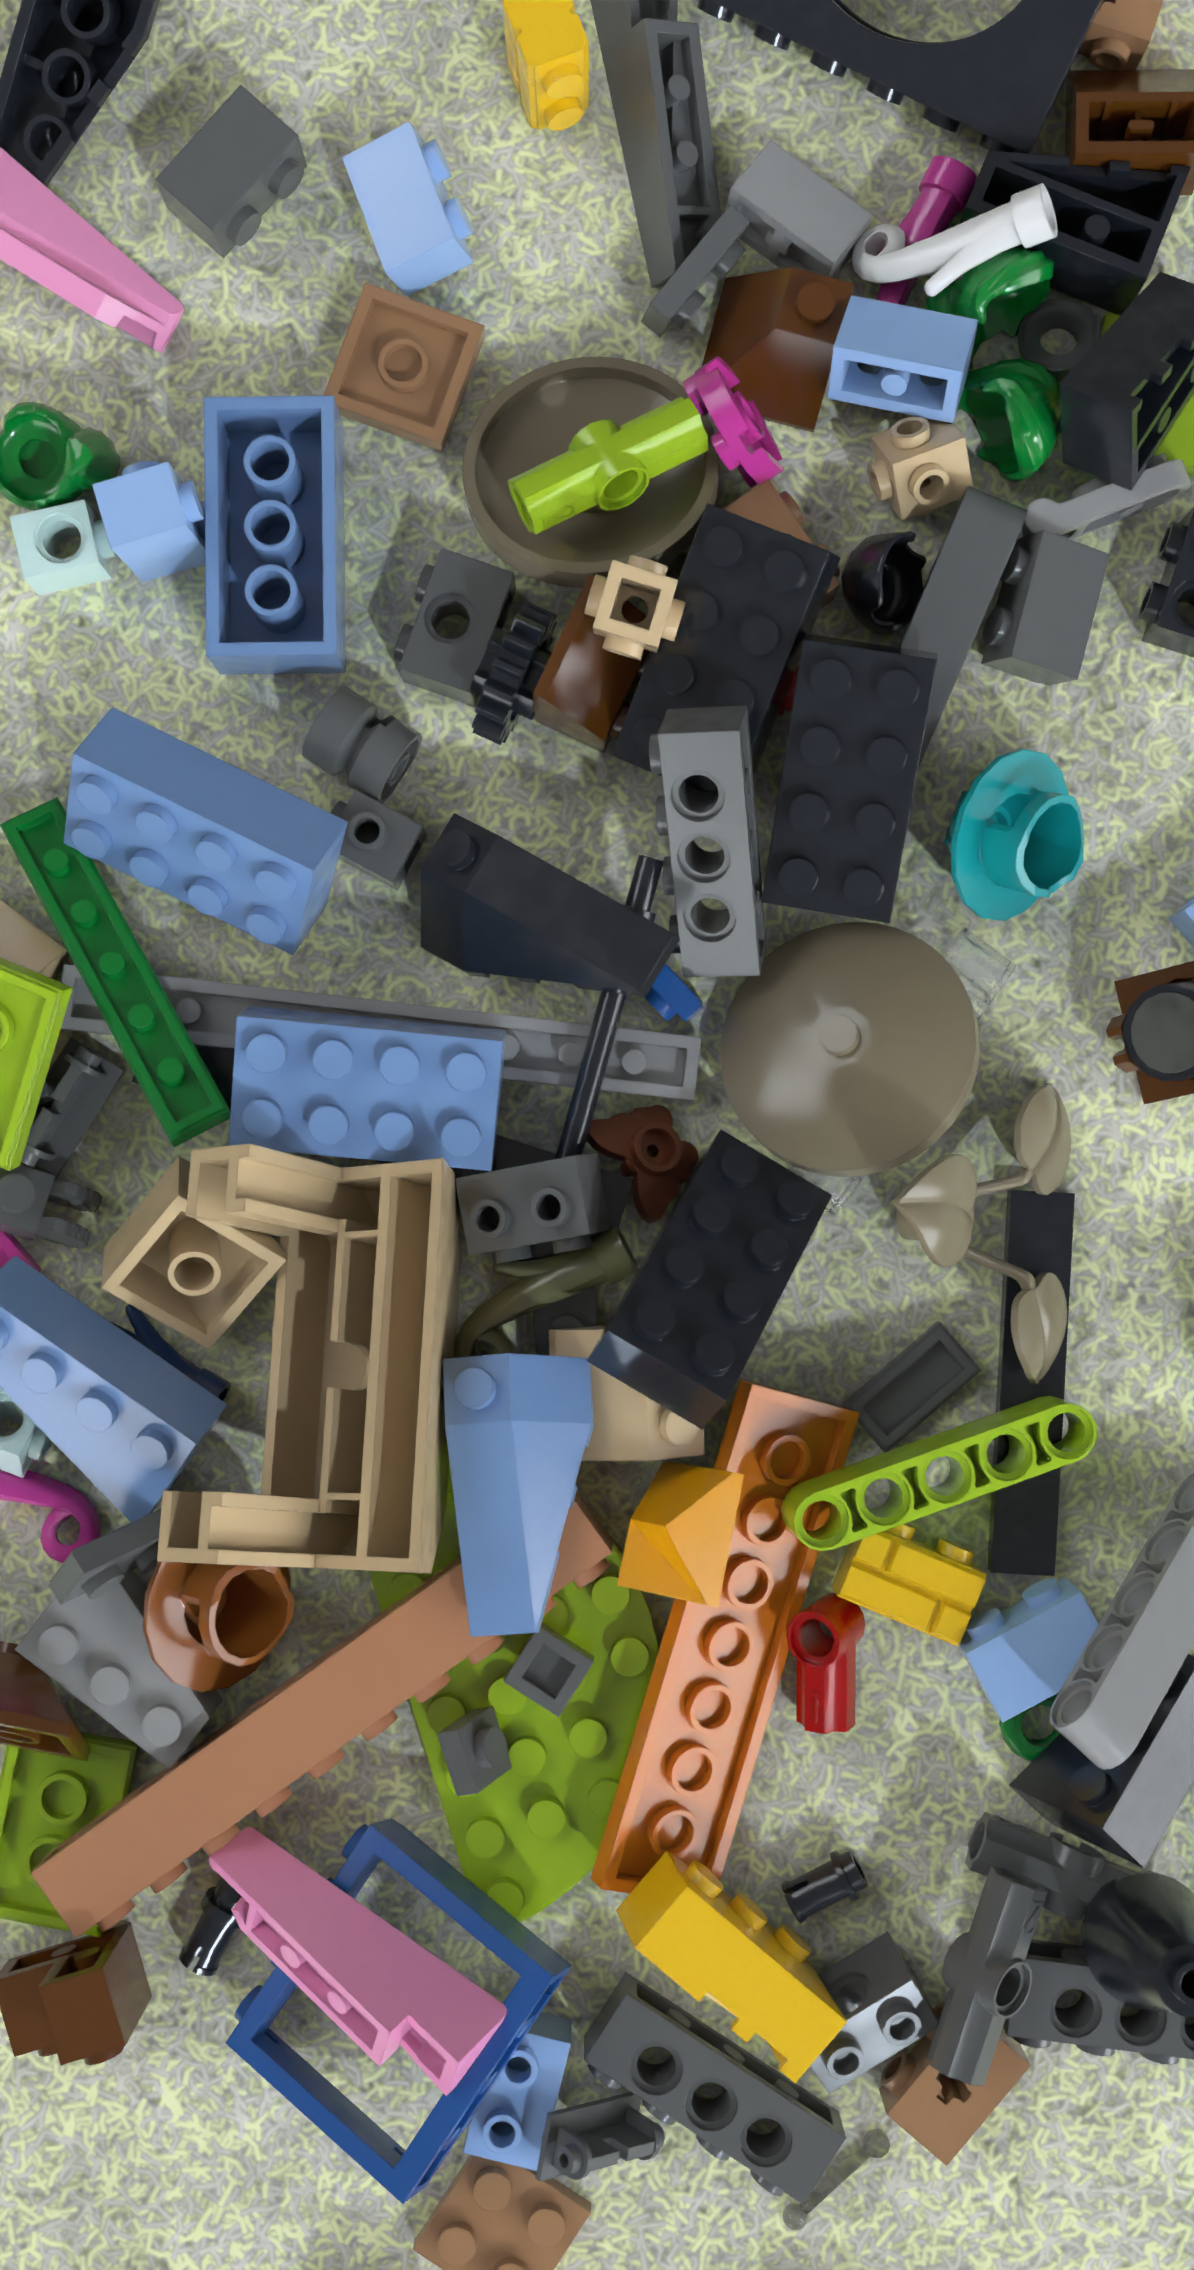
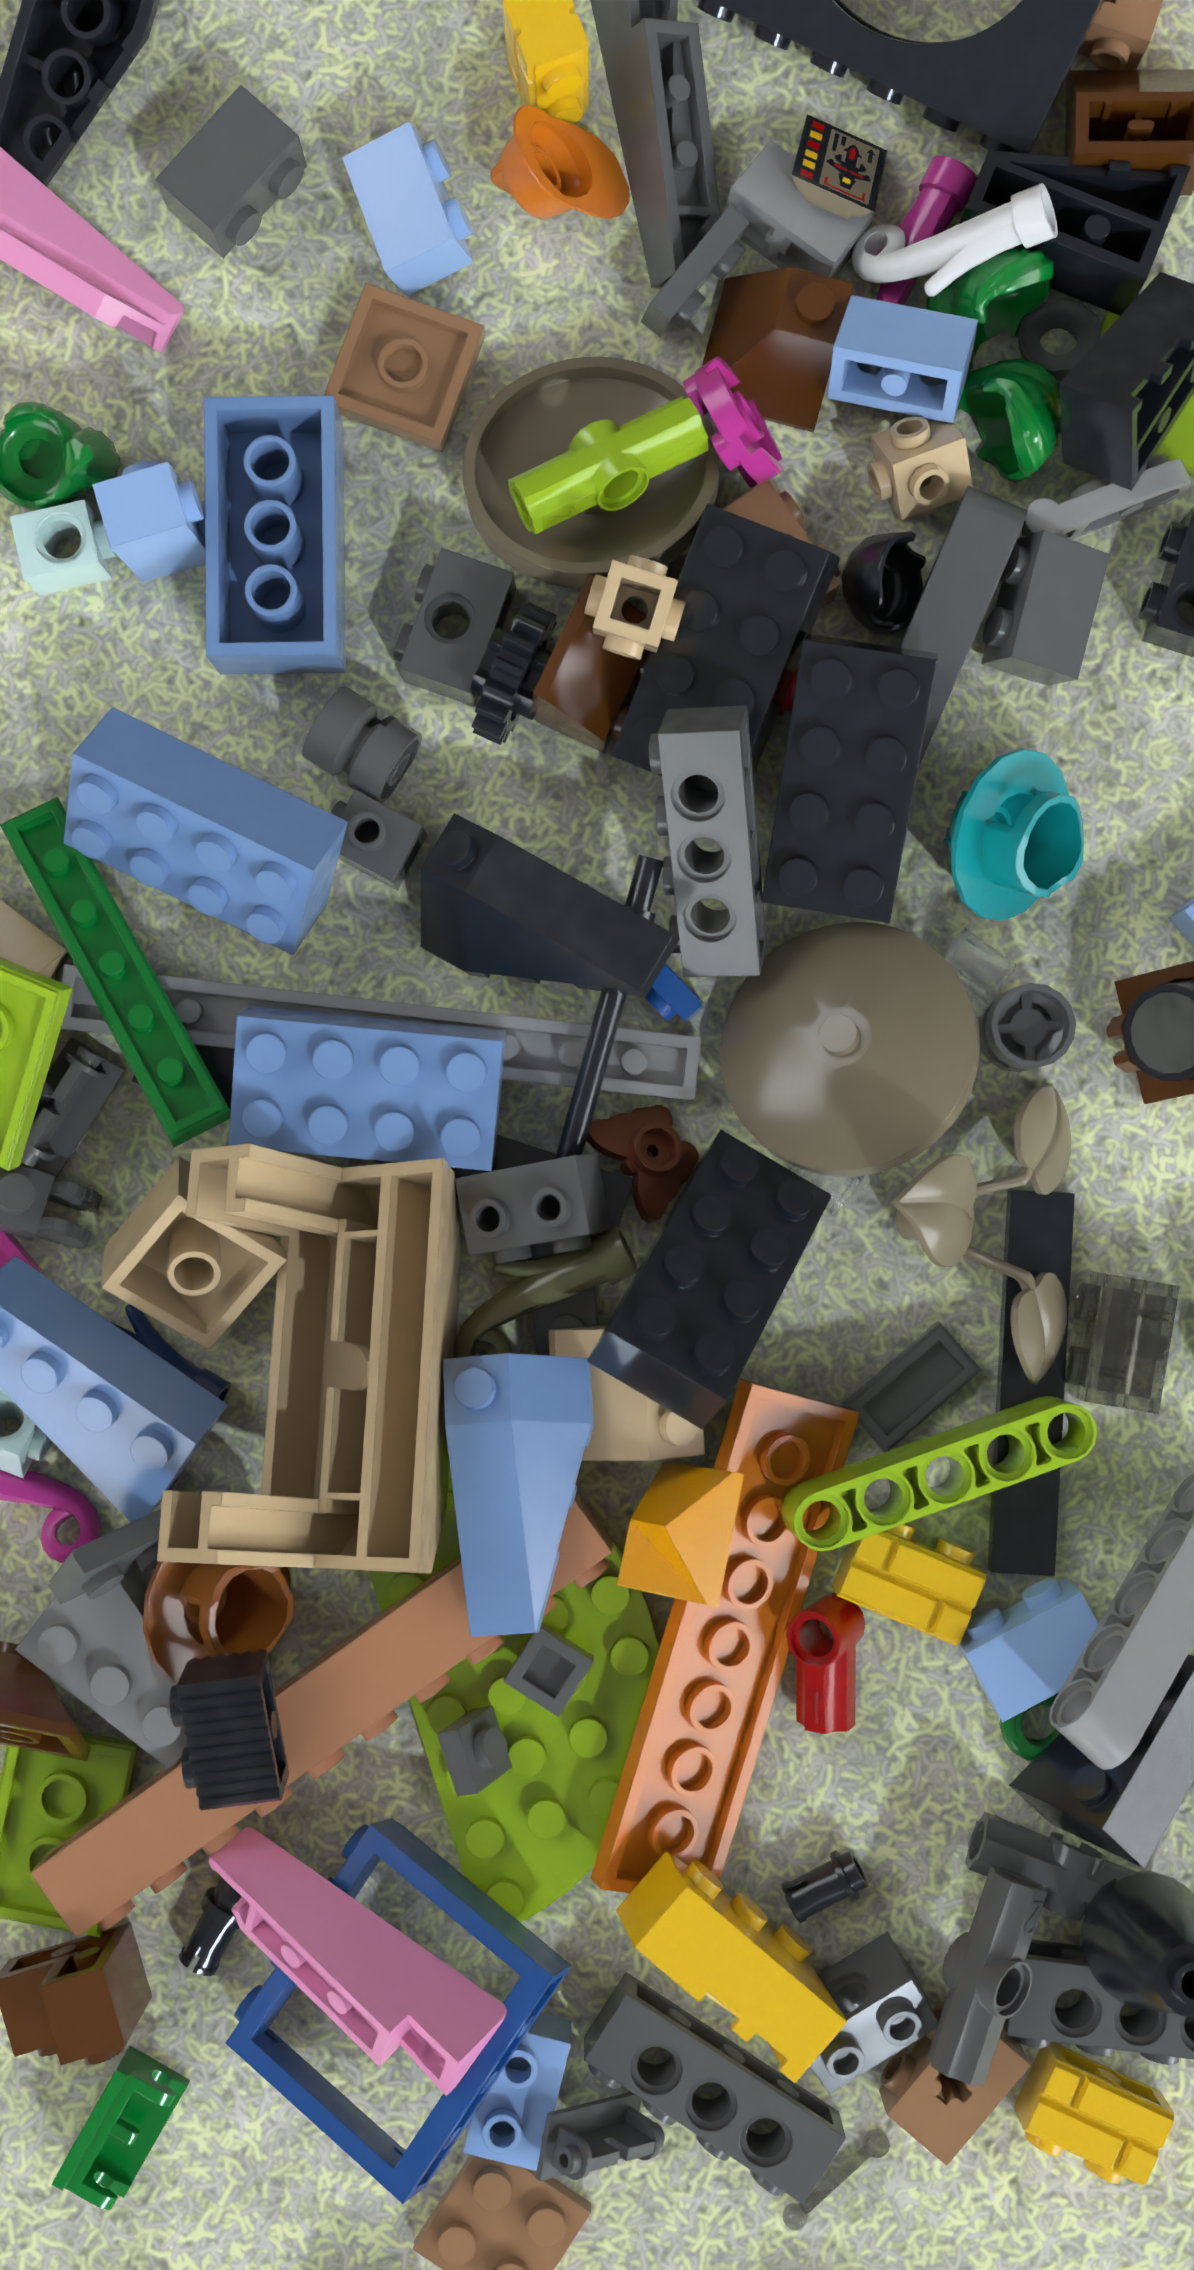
none -> green hinge [51,2046,190,2210]
none -> black brick [169,1649,289,1811]
none -> orange piece [490,105,630,220]
none -> piece [792,114,887,220]
none -> dark grey wheel [978,983,1076,1072]
none -> yellow brick [1014,2041,1175,2186]
none -> clear smoke brick [1065,1271,1180,1414]

